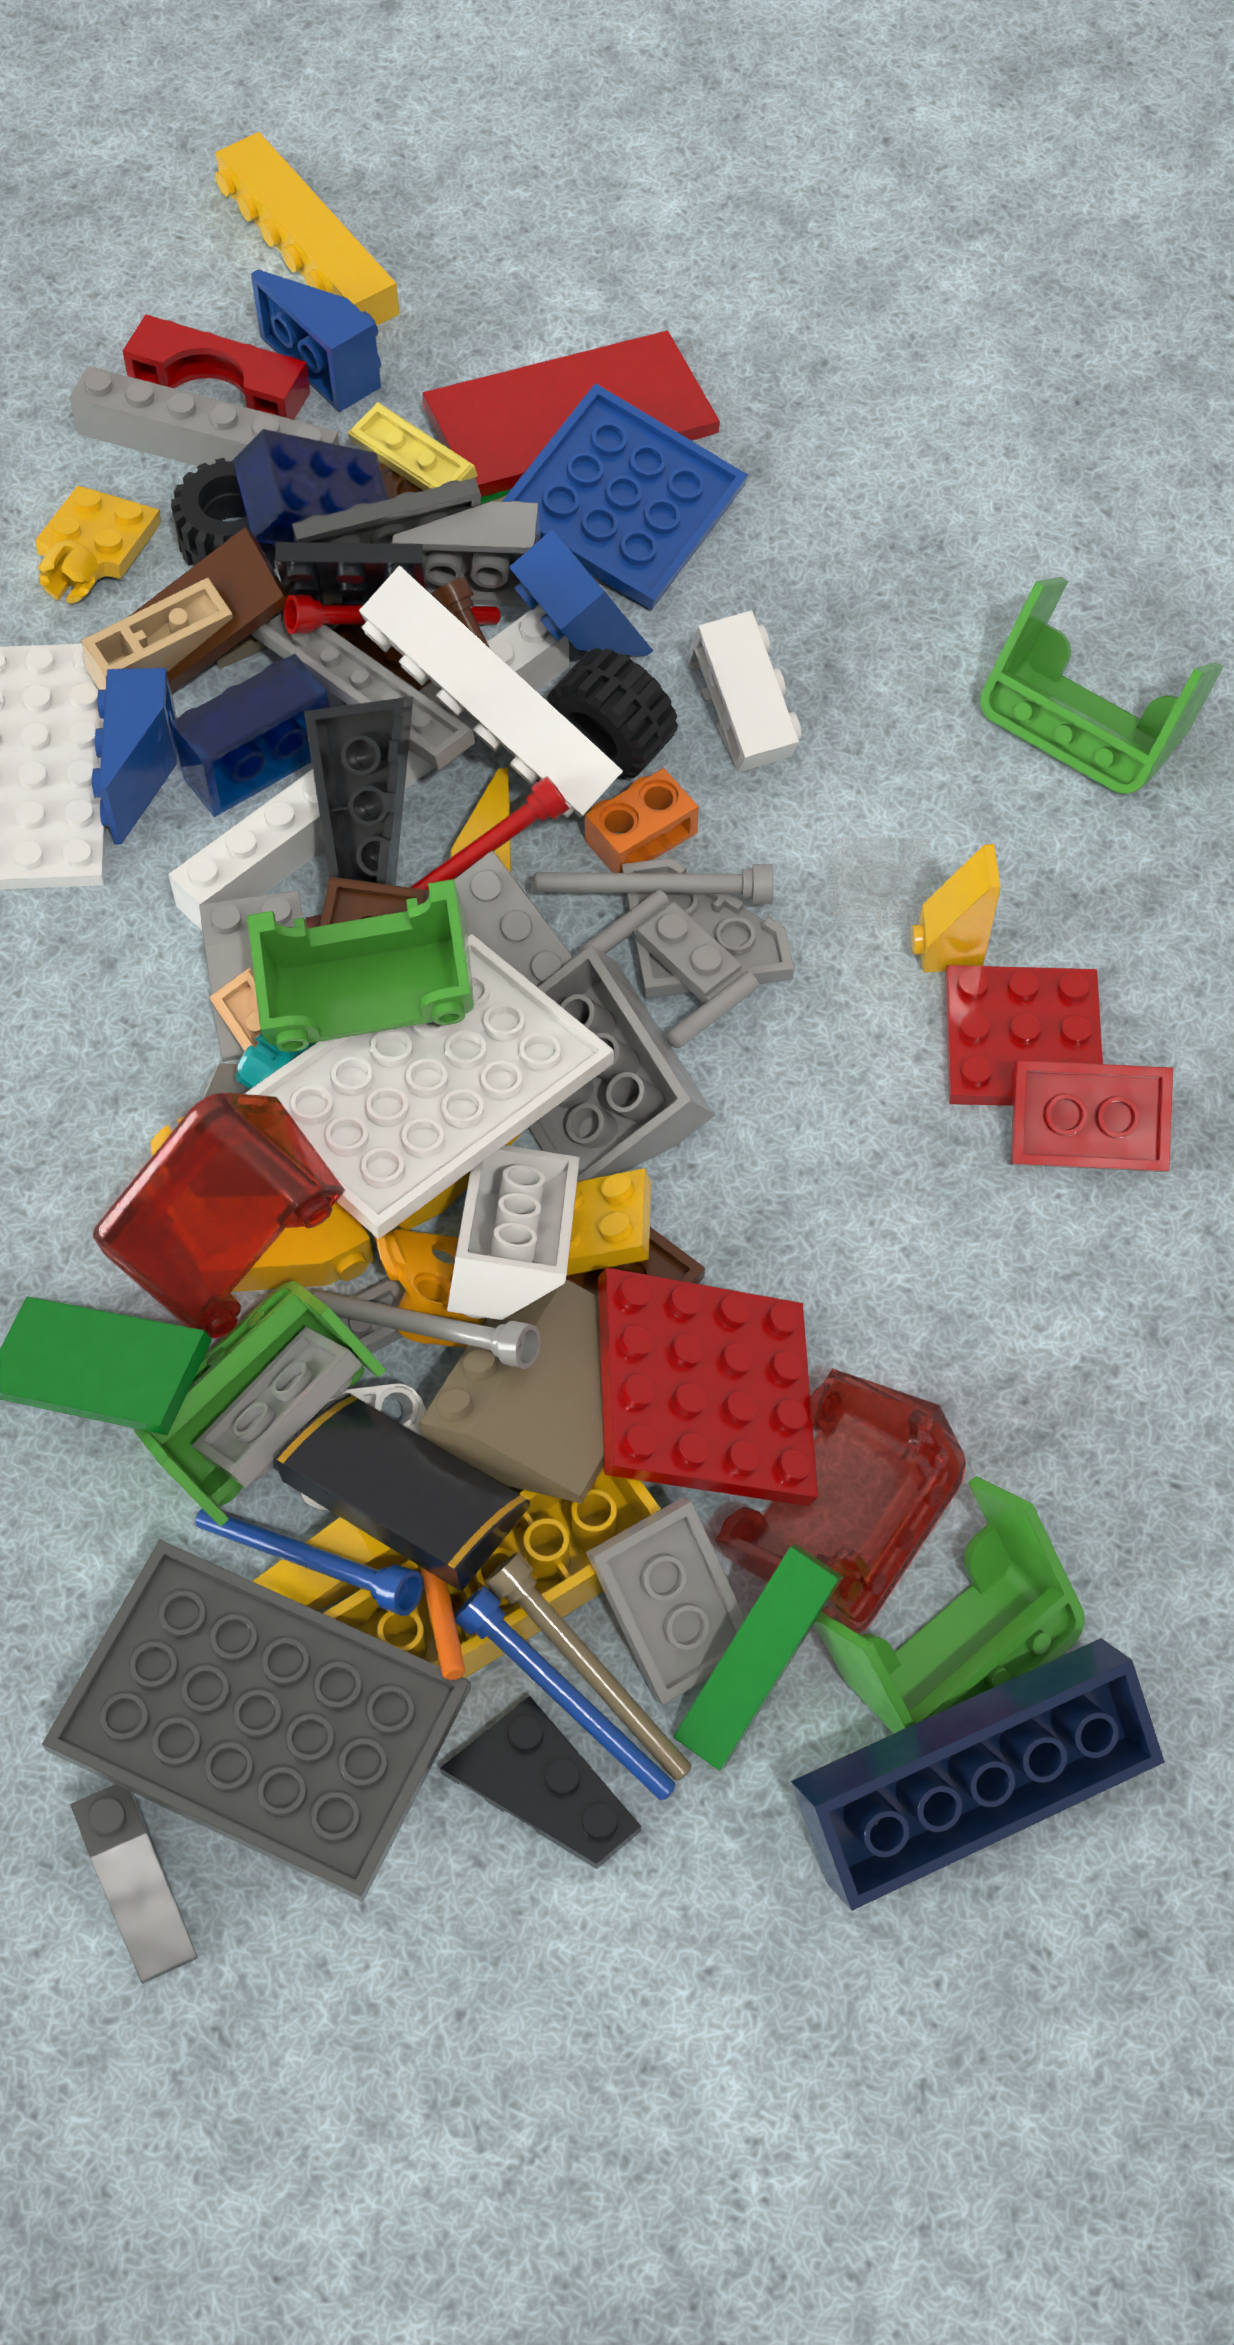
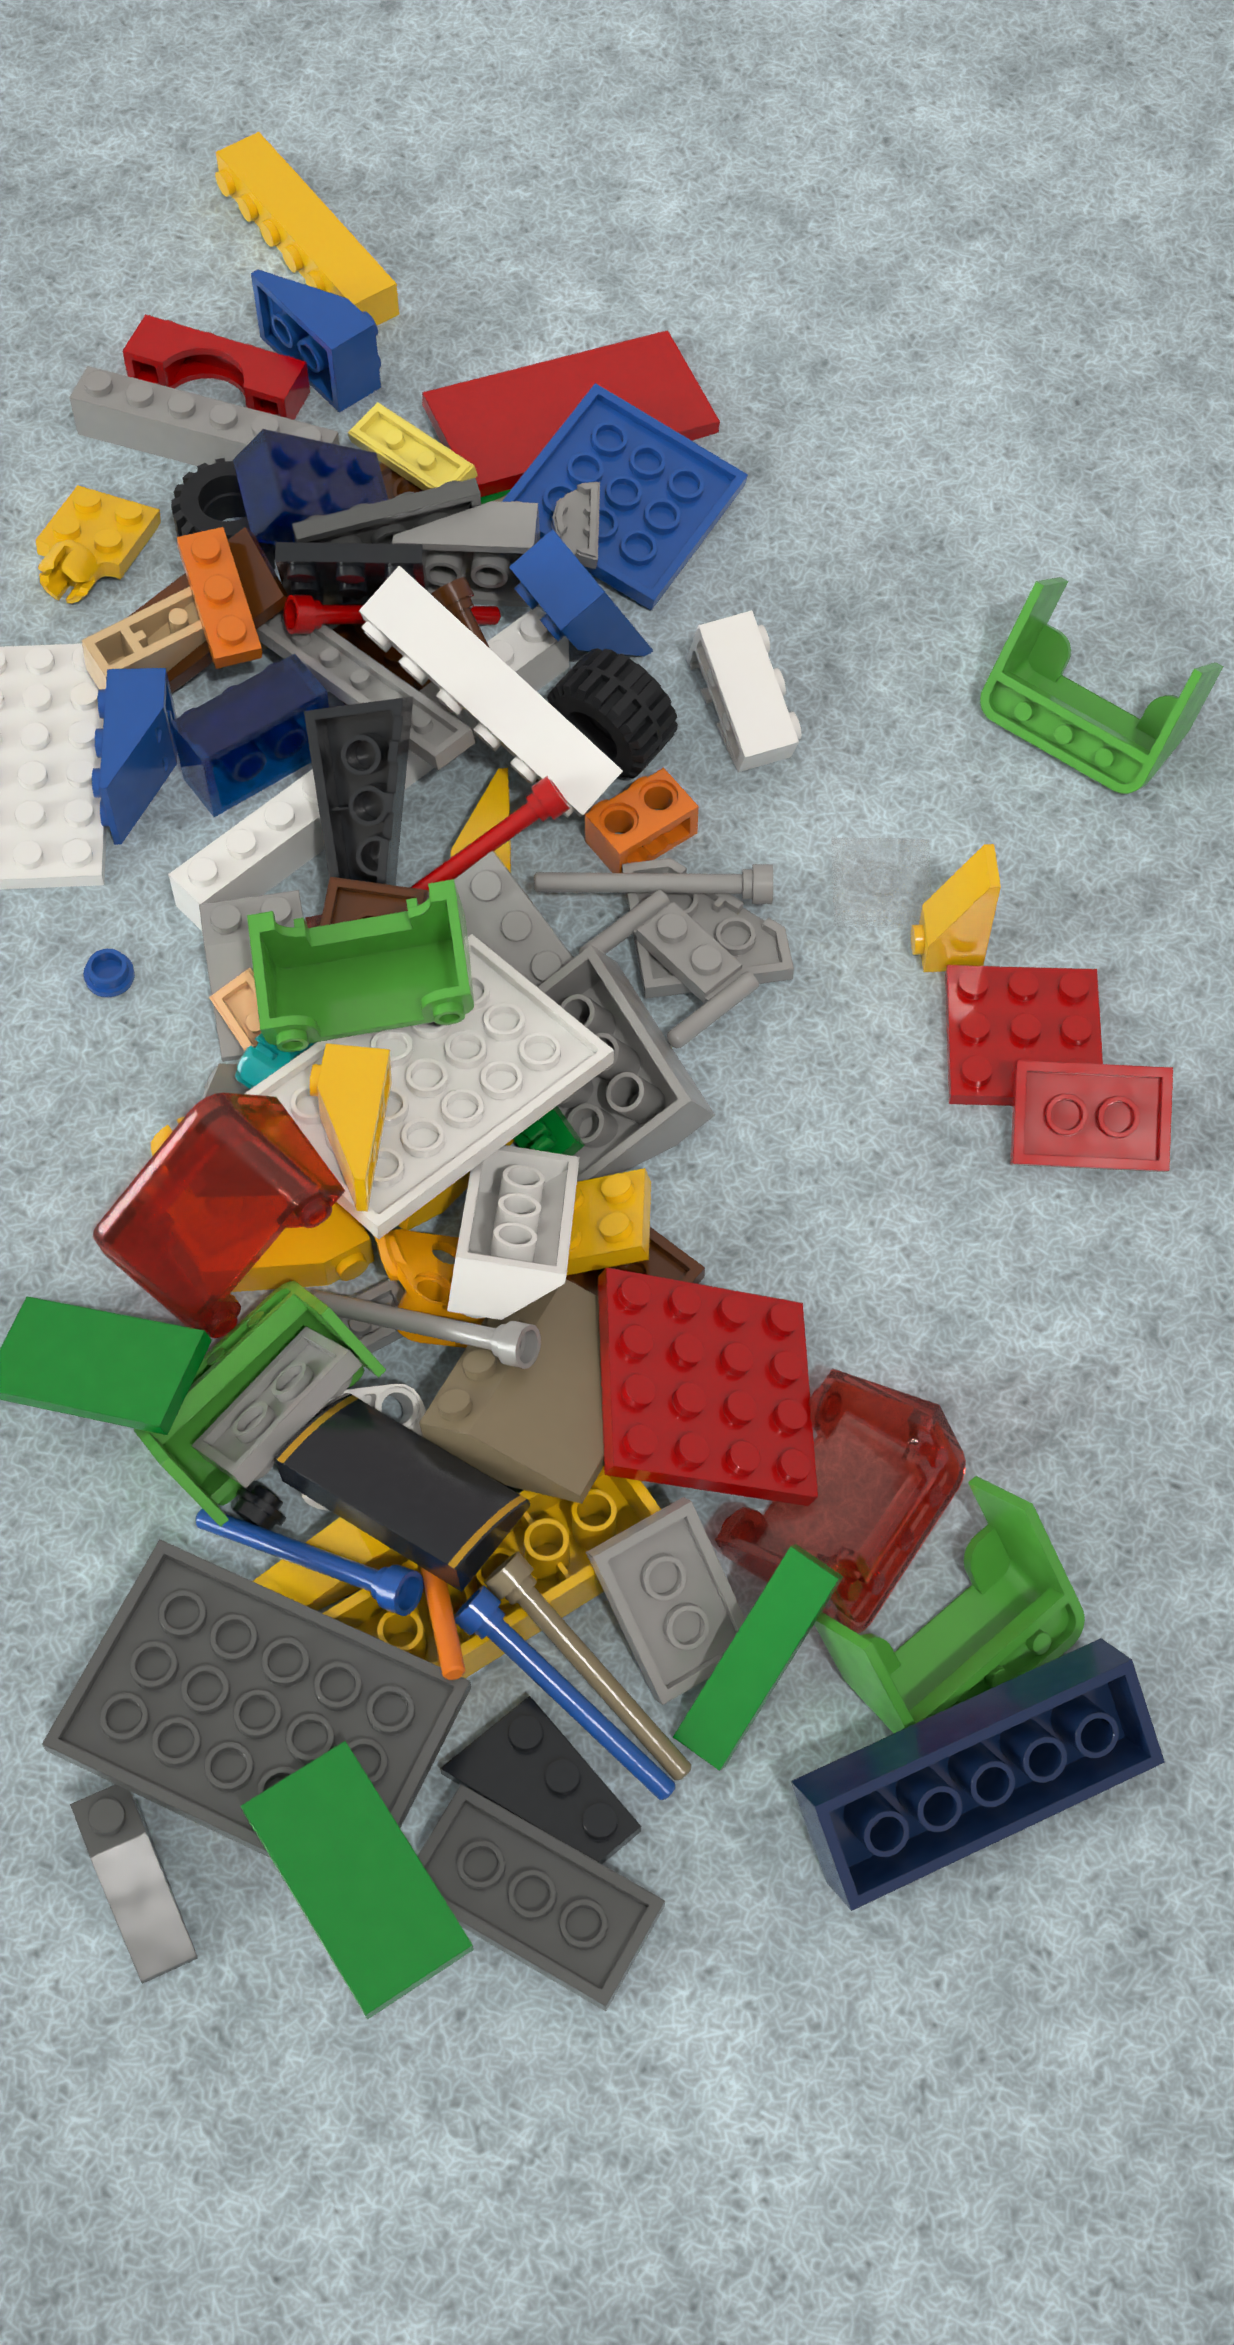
none -> blue plate [83,949,135,997]
none -> orange plate [177,527,262,669]
none -> black plate [232,1485,286,1531]
none -> green tile [240,1741,474,2020]
none -> yellow slope [310,1043,392,1212]
none -> dark grey plate [418,1784,665,2011]
none -> green tile [513,1106,585,1156]
none -> light grey tile [551,482,600,569]

